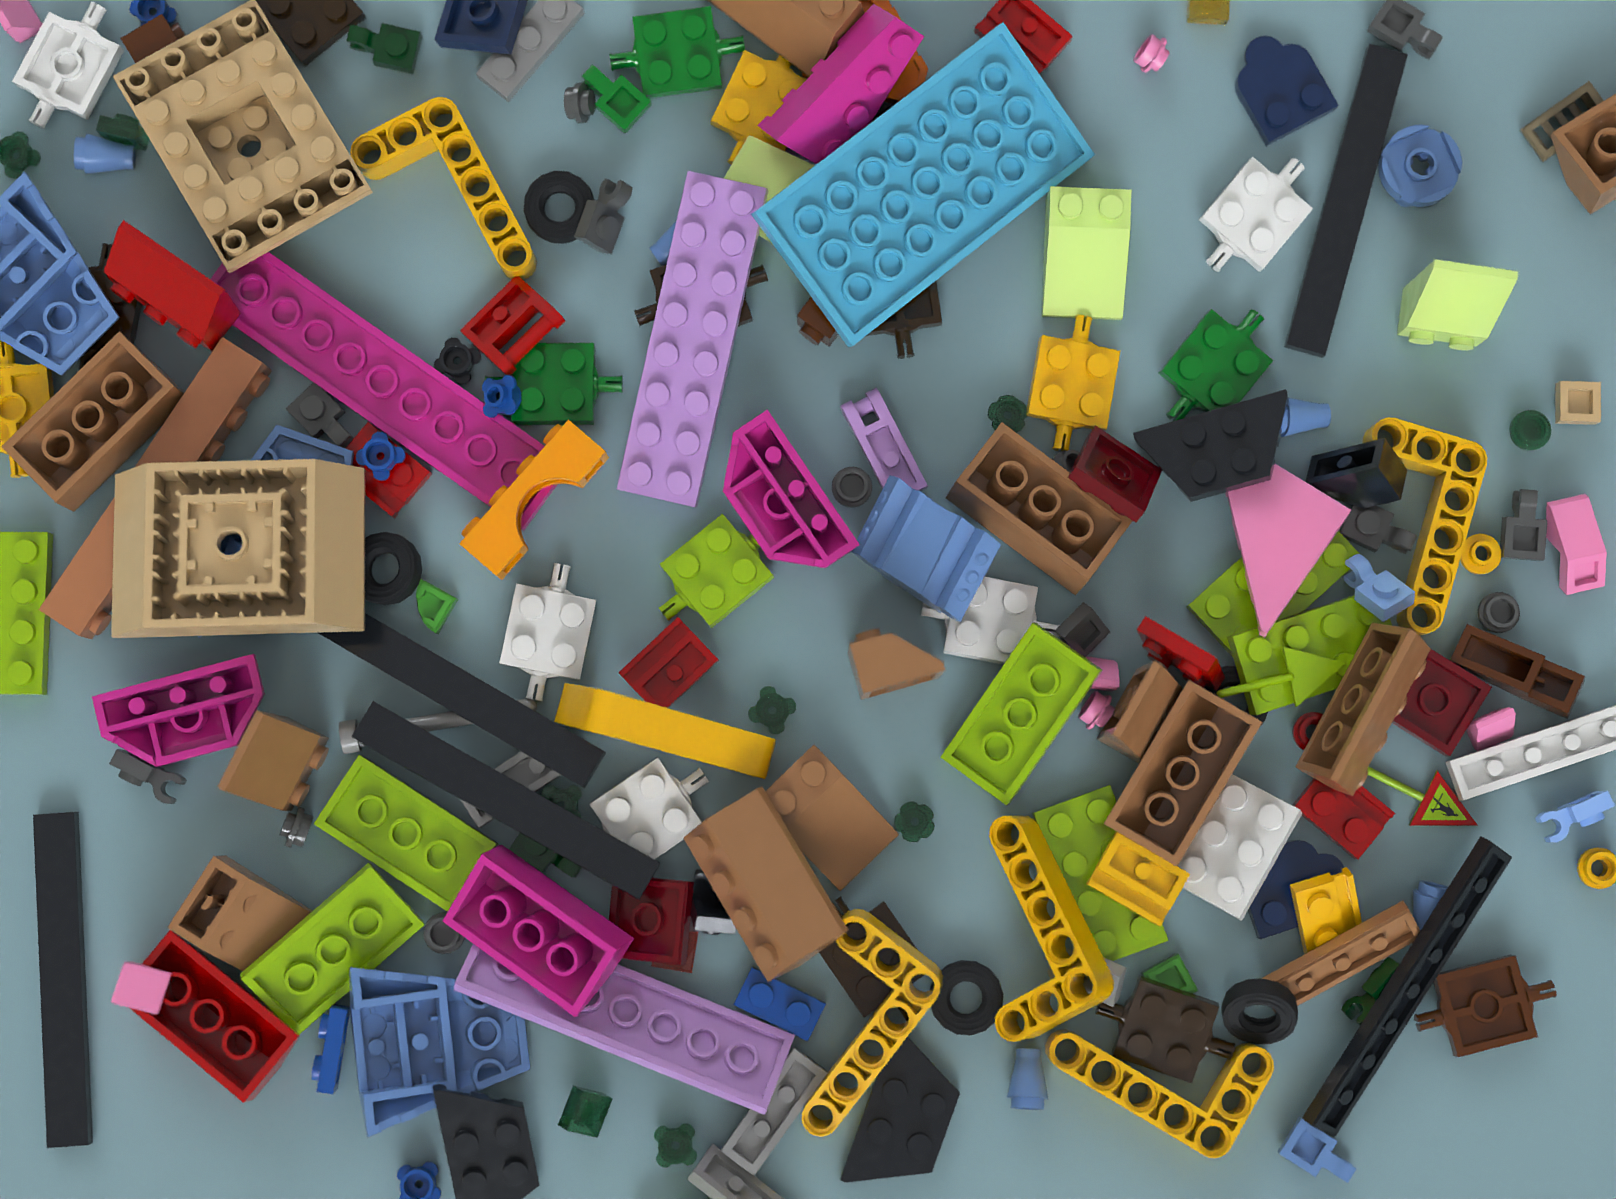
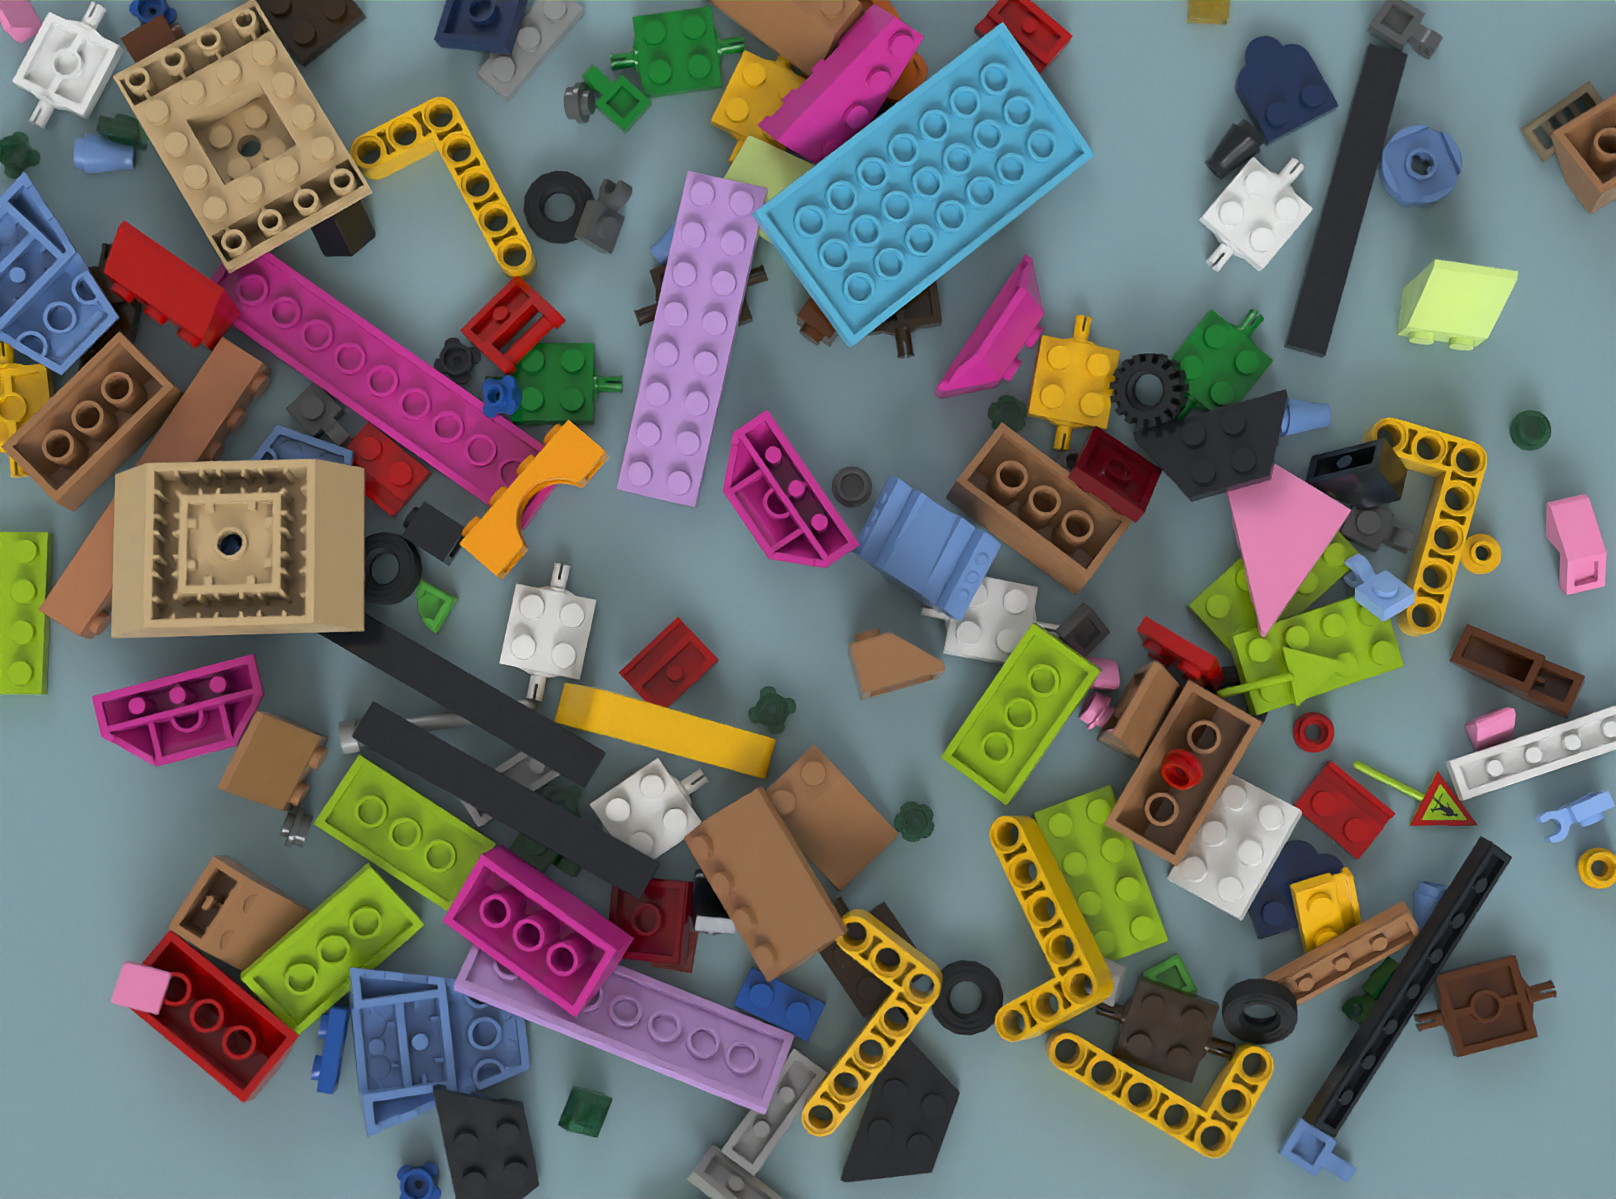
black tile [33,812,93,1148] -> none
dark grey plate [109,749,187,804] -> none
dark green plate [347,23,422,74] -> none
blue plate [356,432,406,481] -> none
dark grey plate [424,912,465,954] -> none
clear green plate [654,1123,697,1168] -> none
lime plate [658,513,774,628] -> none
lavender plate [840,388,928,491] -> none
medium blue cone [1007,1048,1048,1110] -> none
yellowish green slope [1042,186,1132,320] -> none
yellow plate [1086,832,1190,927] -> none
bright pink plate [1133,34,1170,73] -> none
medium nougat slope [1295,622,1431,796] -> none
dark red plate [1392,648,1492,757] -> none
dark grey plate [1477,592,1520,633] -> none
dark grey plate [1500,489,1547,561] -> none
tan plate [1555,381,1601,425] -> none
none -> black panel [311,200,376,257]
none -> black brick [402,501,465,566]
none -> dark pink wedge [934,254,1044,399]
none -> black tyre [1109,353,1189,427]
none -> red plate [1162,749,1204,790]
none -> black cone [1205,119,1265,179]

